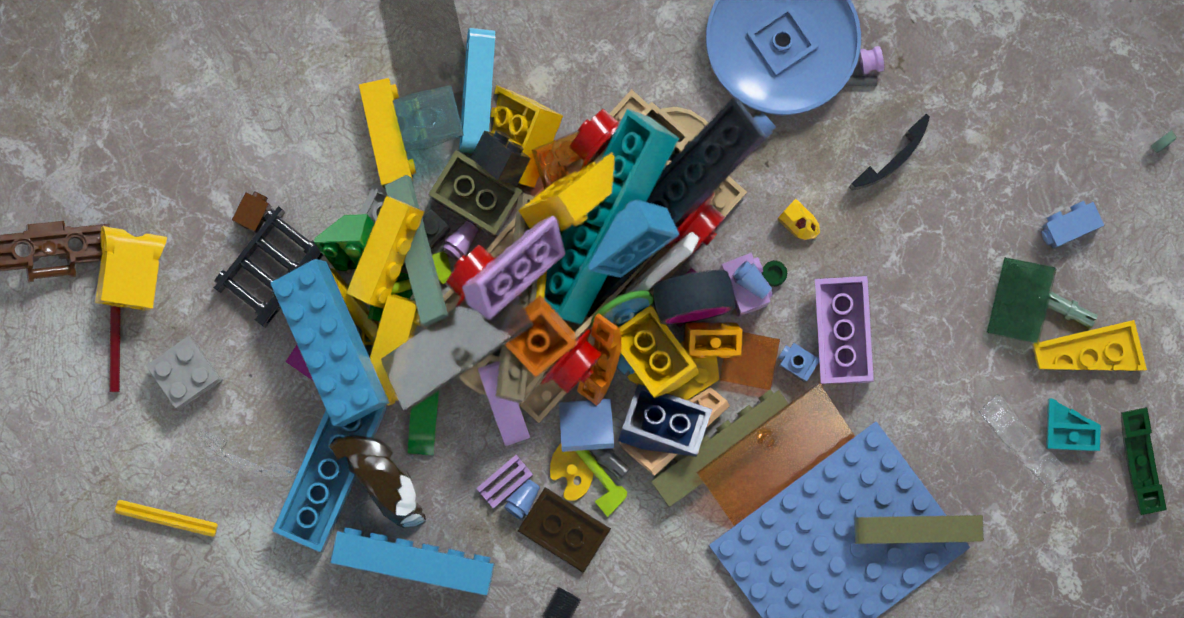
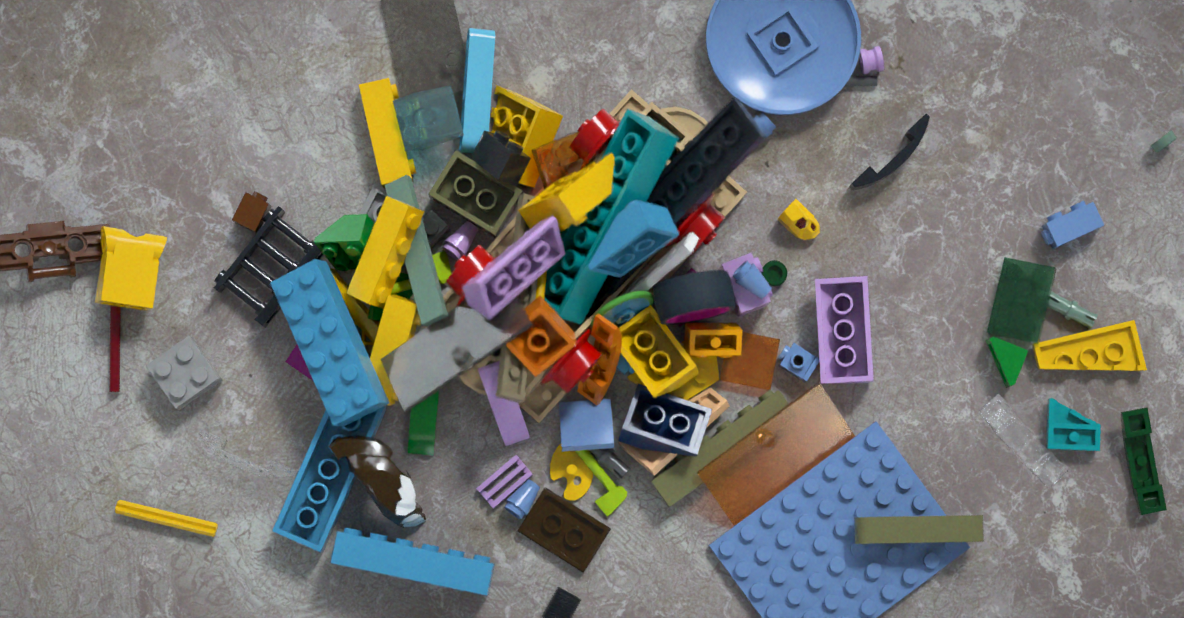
none -> green slope [985,337,1028,388]

